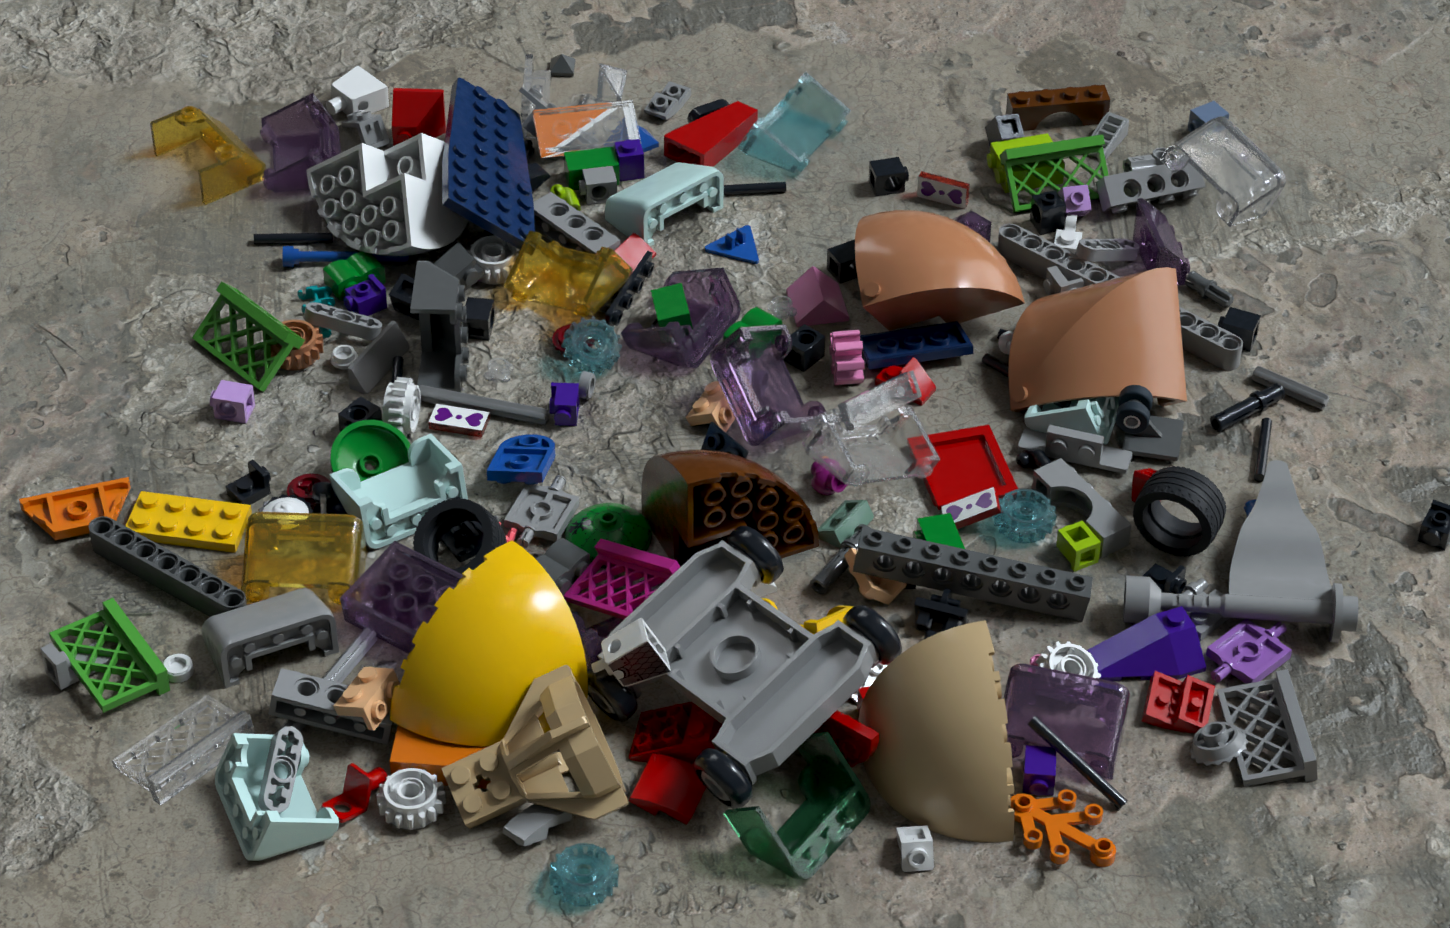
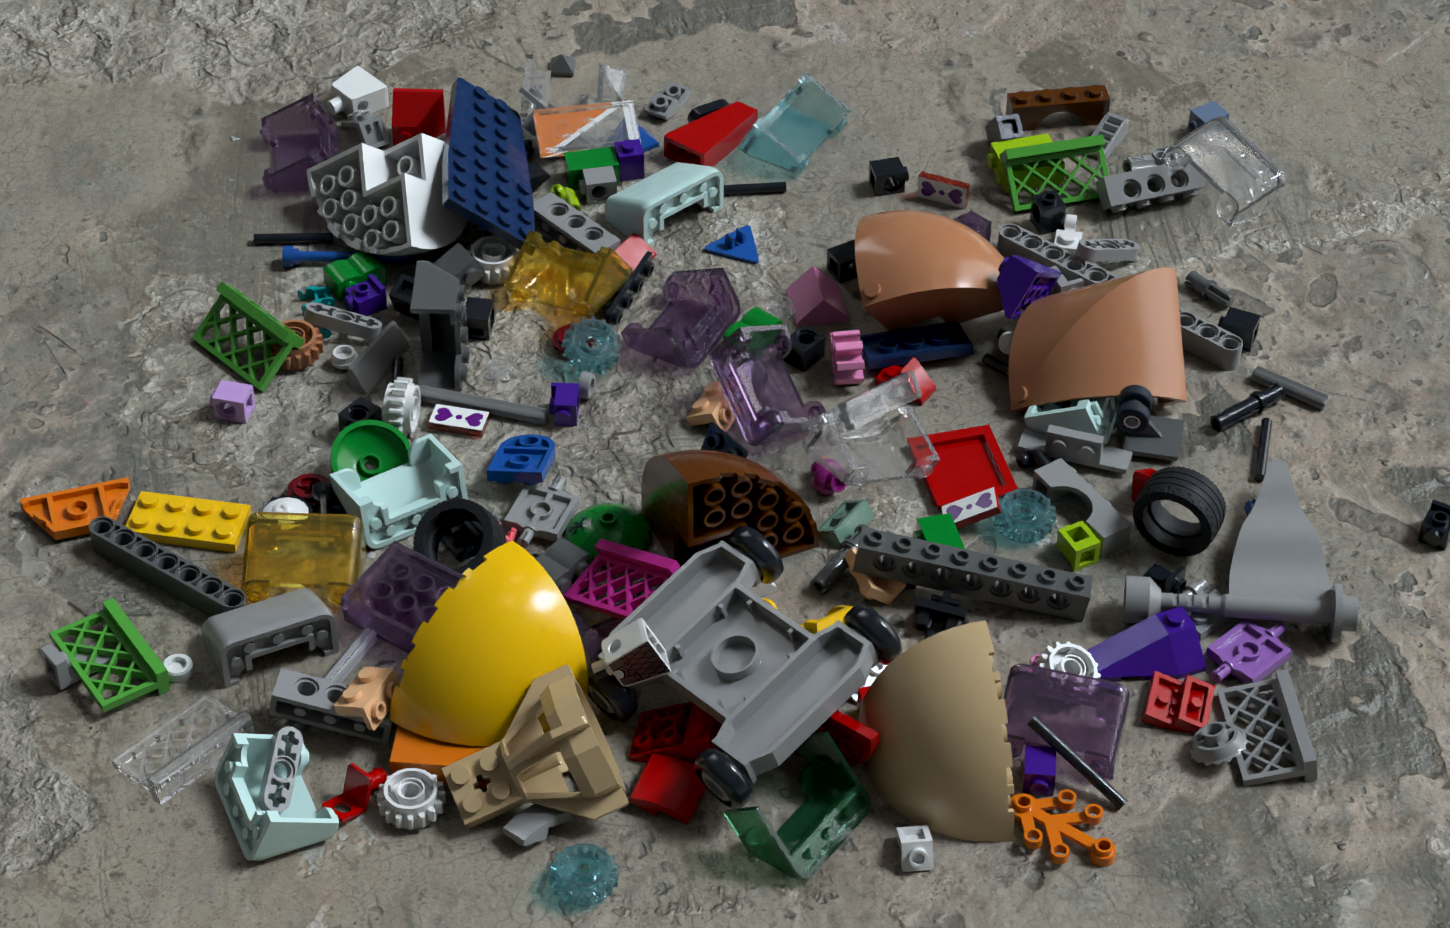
clear yellow windscreen [150,106,267,205] -> none
black bracket [226,459,271,505] -> none
green panel [651,283,694,341] -> none
lavender brick [1057,185,1092,218] -> none
clear purple slope [1133,198,1190,286] -> none
none -> dark purple wedge [997,255,1062,319]

